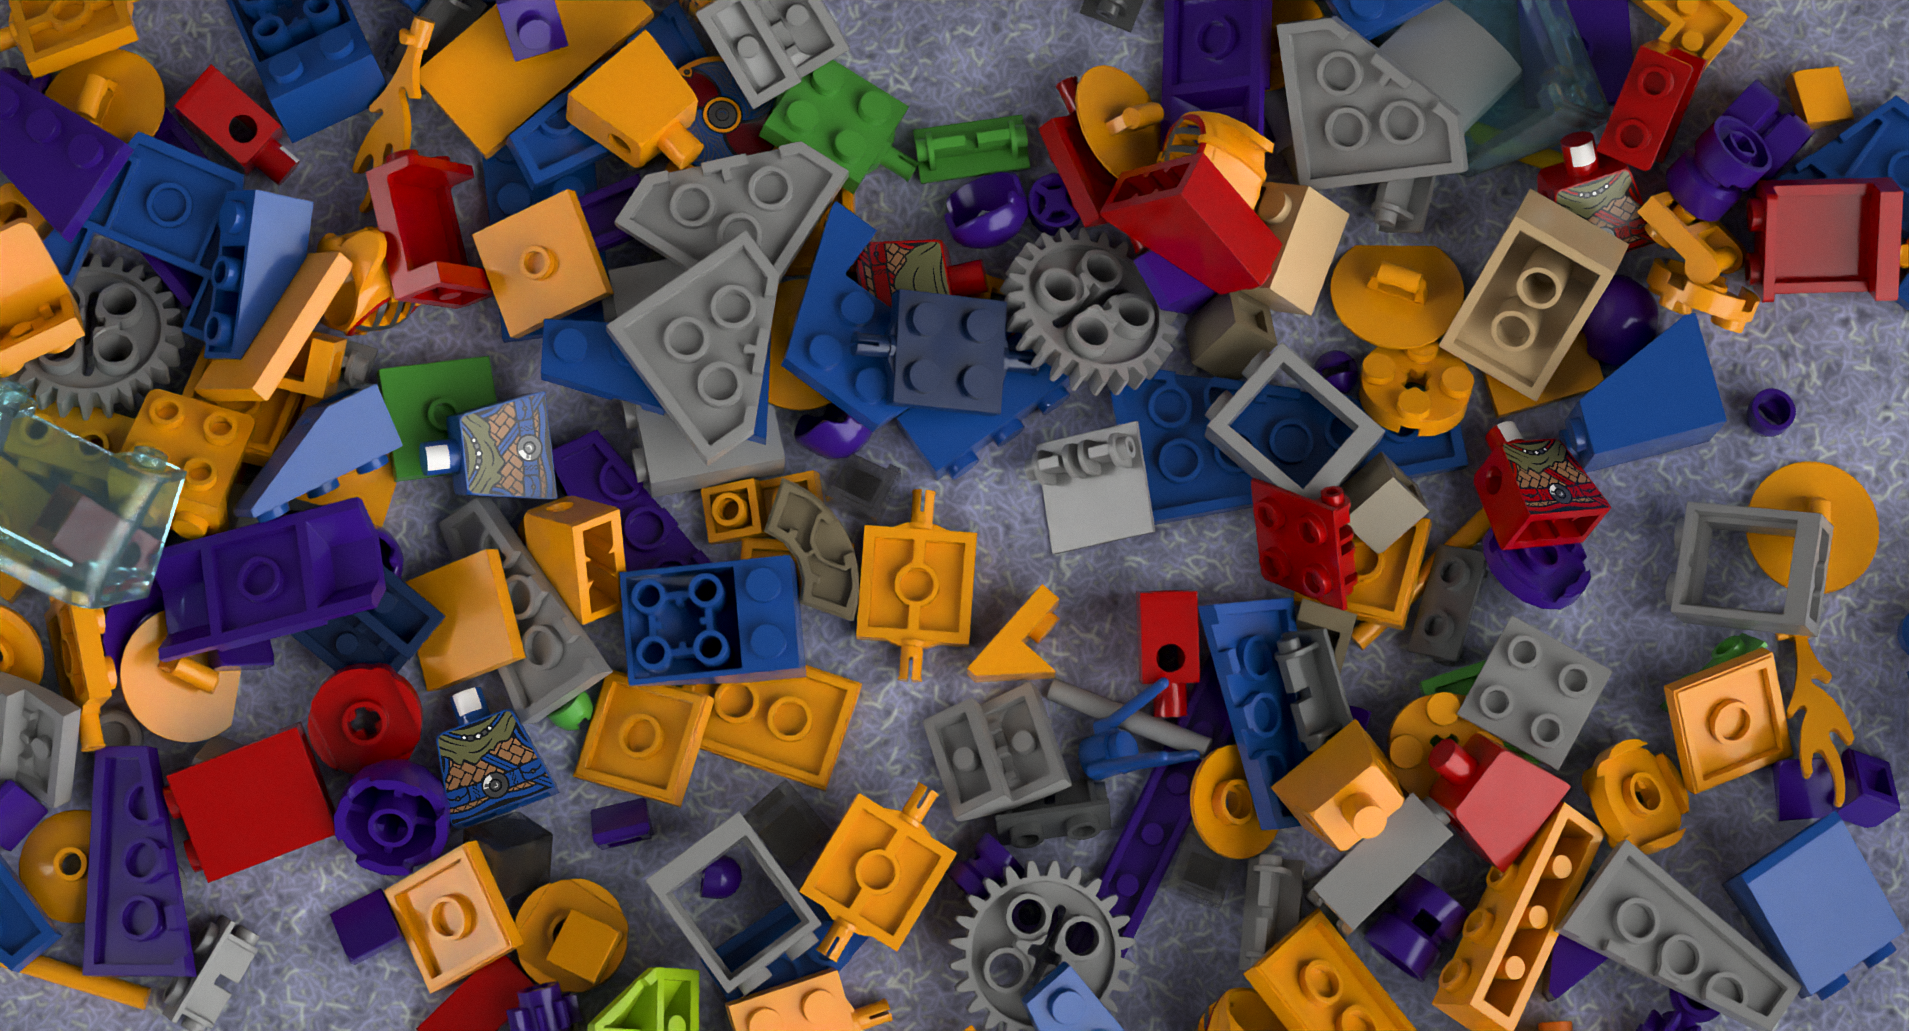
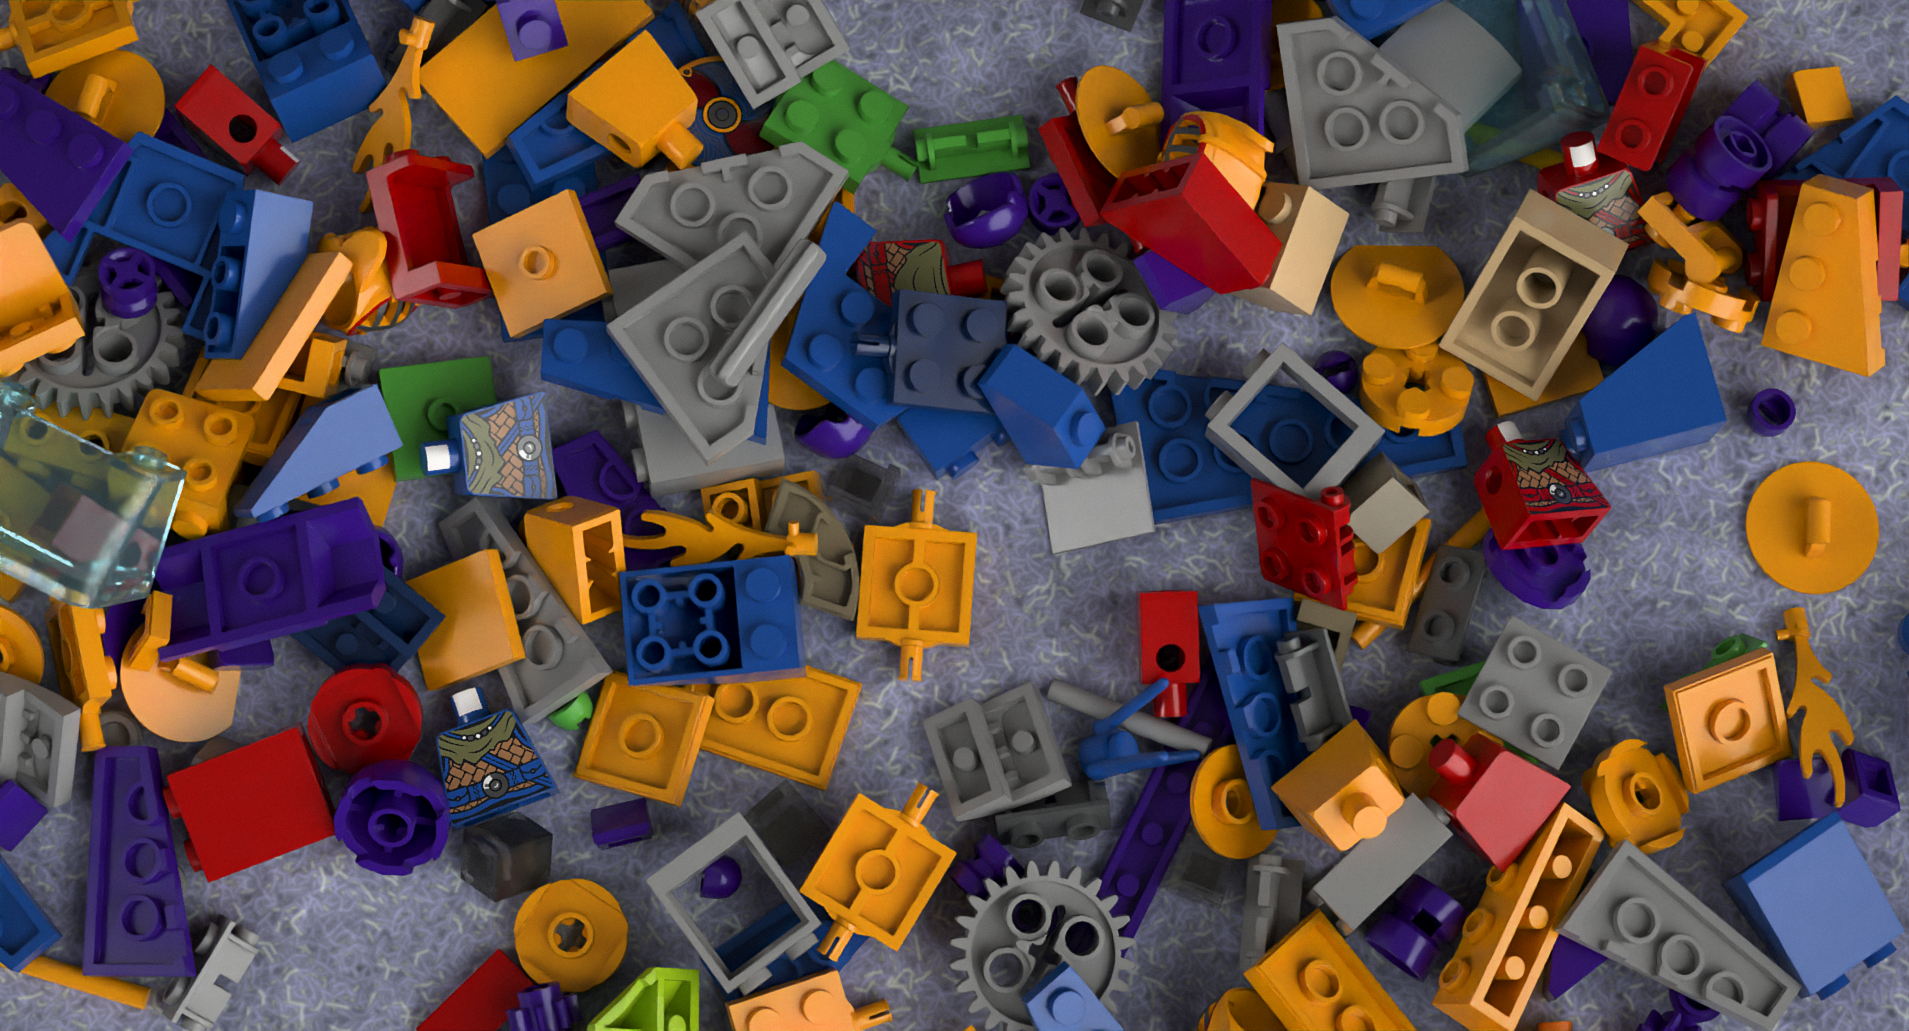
light orange dish [19,810,92,923] -> none
dark purple slope [330,888,405,965] -> none
light orange tile [383,840,524,994] -> none
light orange slope [546,908,623,986] -> none
light orange slope [967,584,1060,683] -> none
dark tan panel [1185,291,1278,380] -> none
light grey window [1666,501,1834,637] -> none
none -> dark purple wheel [98,247,158,319]
none -> light orange tile [128,590,173,672]
none -> light orange piece [622,509,818,567]
none -> light grey axle [708,238,827,388]
none -> blue slope [978,344,1106,469]
none -> light orange wedge [1761,174,1886,377]

